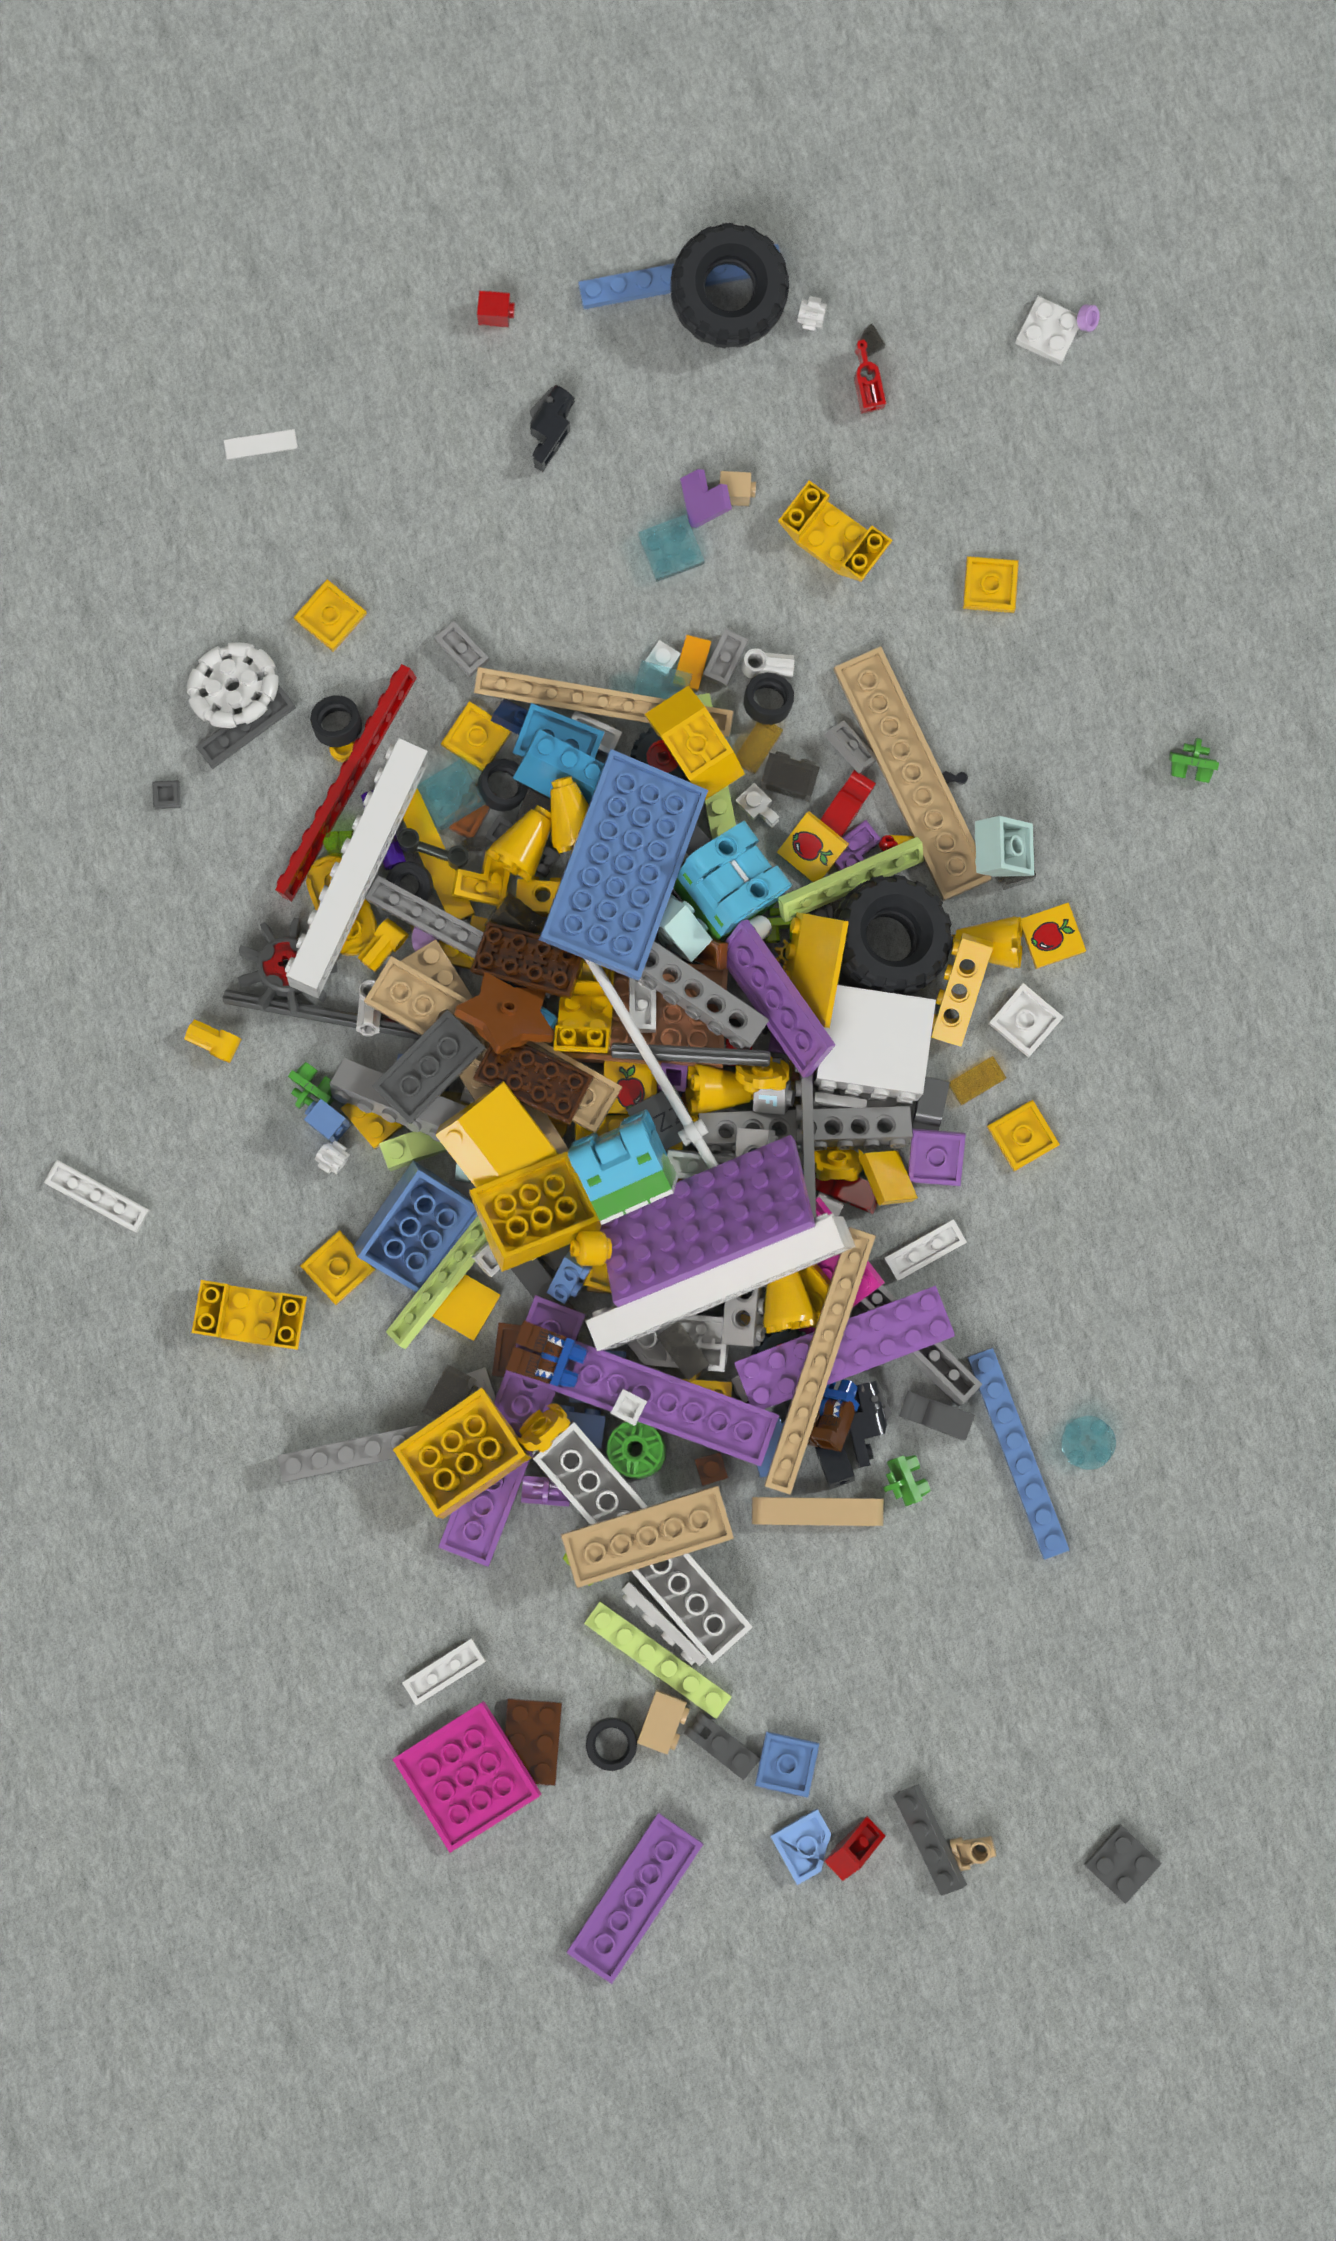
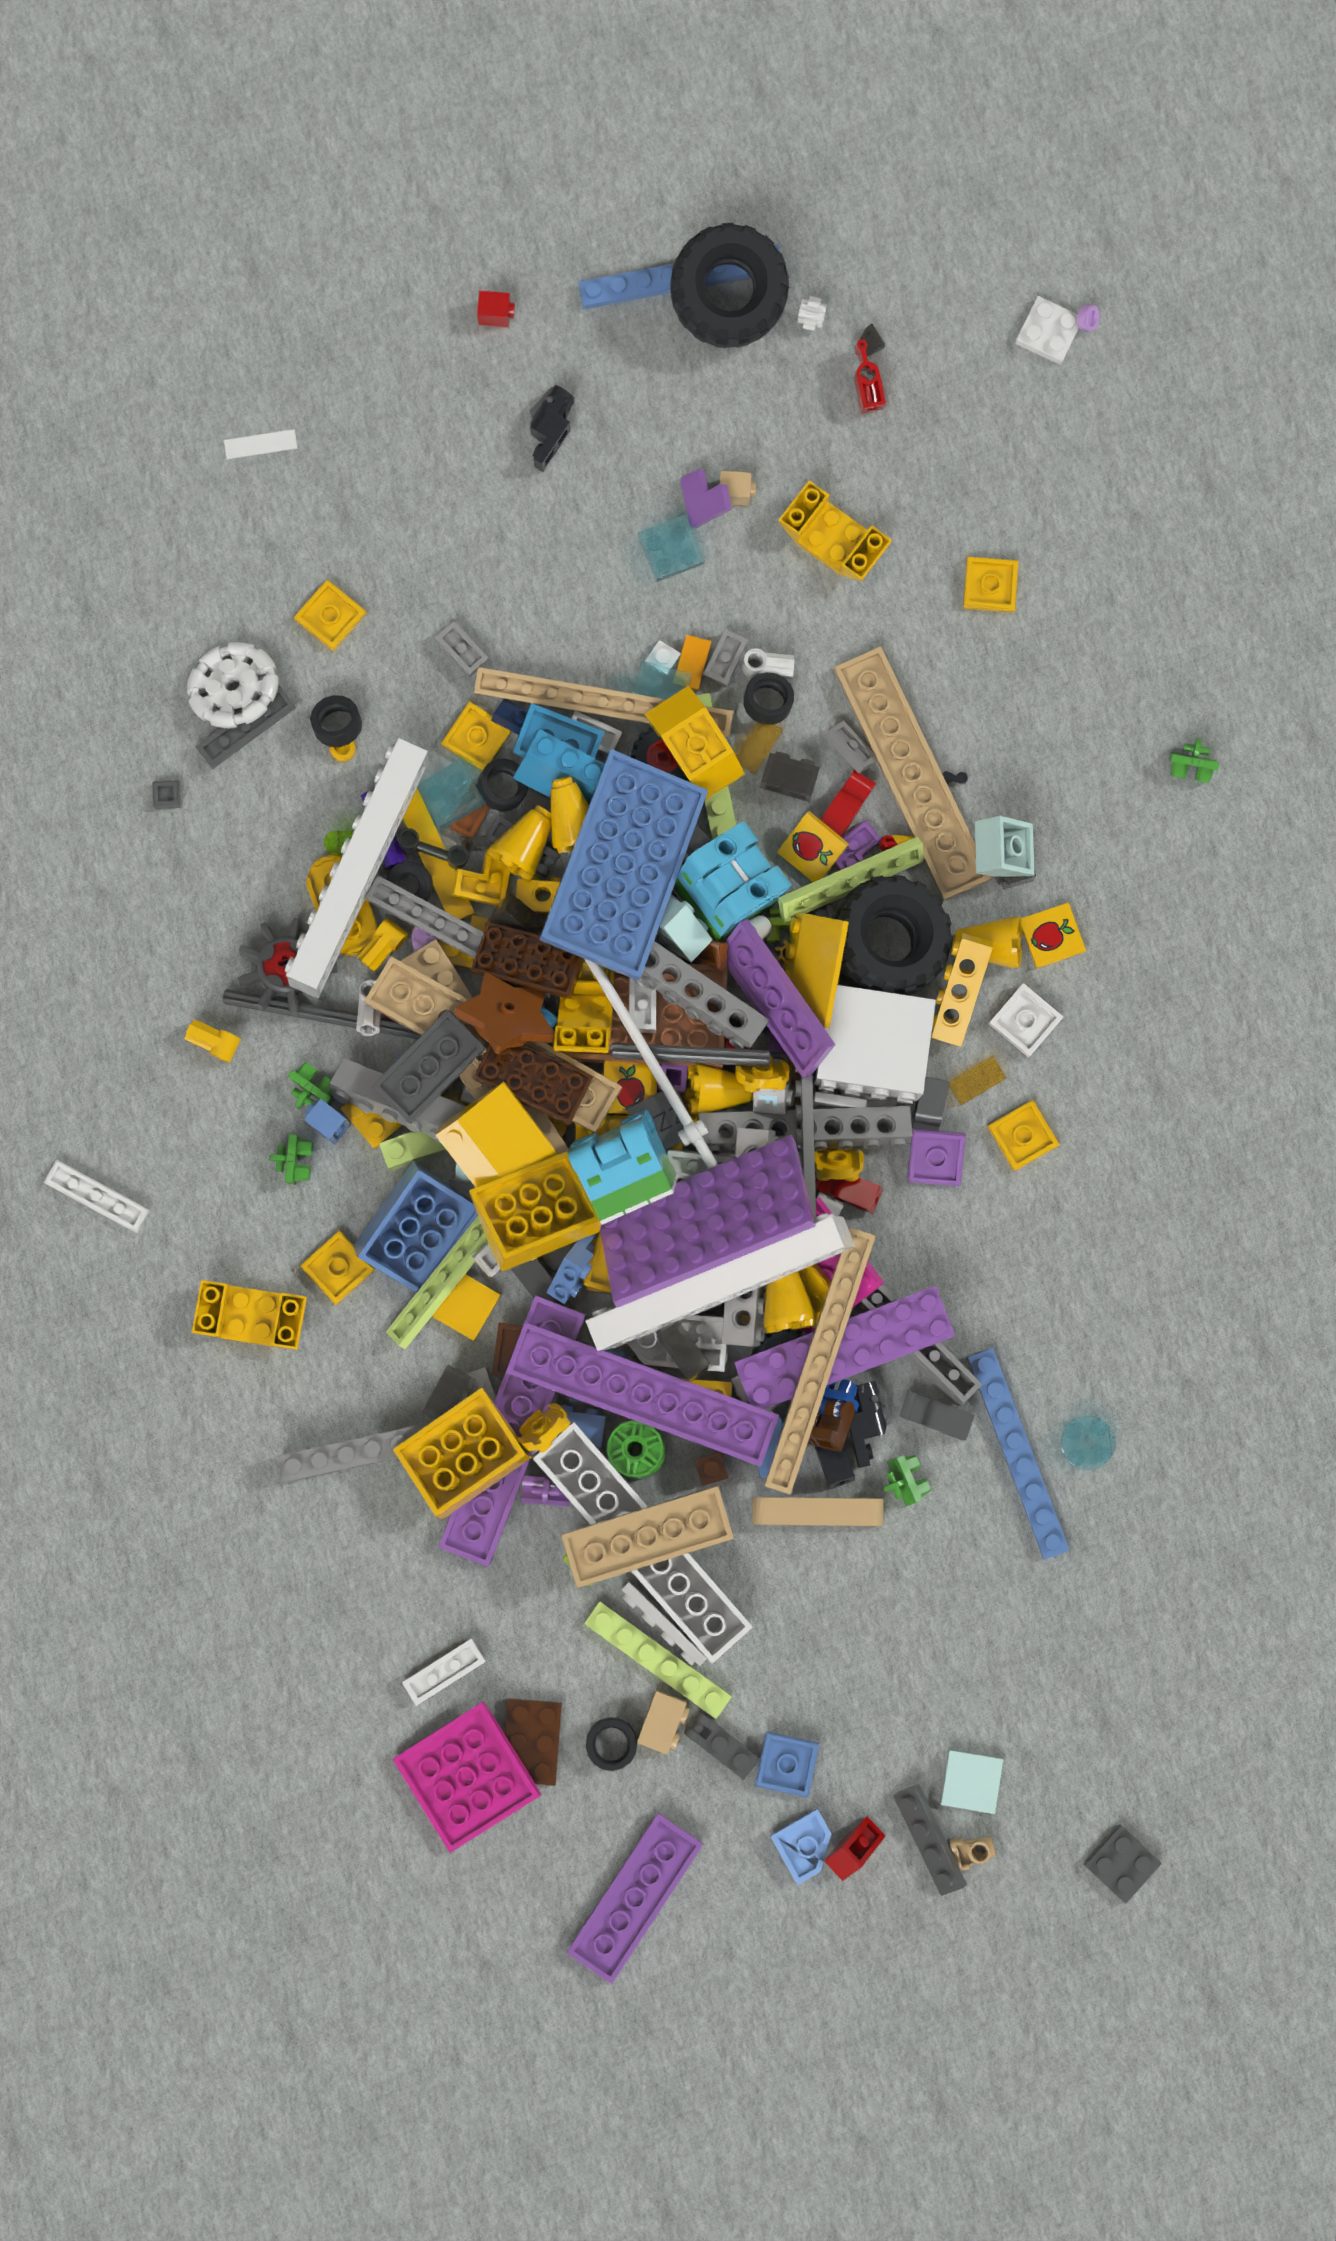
red plate [275,664,417,902] -> none
white gear [314,1140,350,1174] -> none
hips [506,1320,588,1388] -> none
yellow head [570,1231,612,1266] -> none
white plate [611,1389,647,1426] -> none
white plate [735,783,779,828] -> none
yellow tile [859,1150,918,1205] -> none
white plate [884,1219,967,1281] -> none
none -> bright green hips [269,1134,314,1185]
none -> light aqua tile [940,1749,1003,1814]

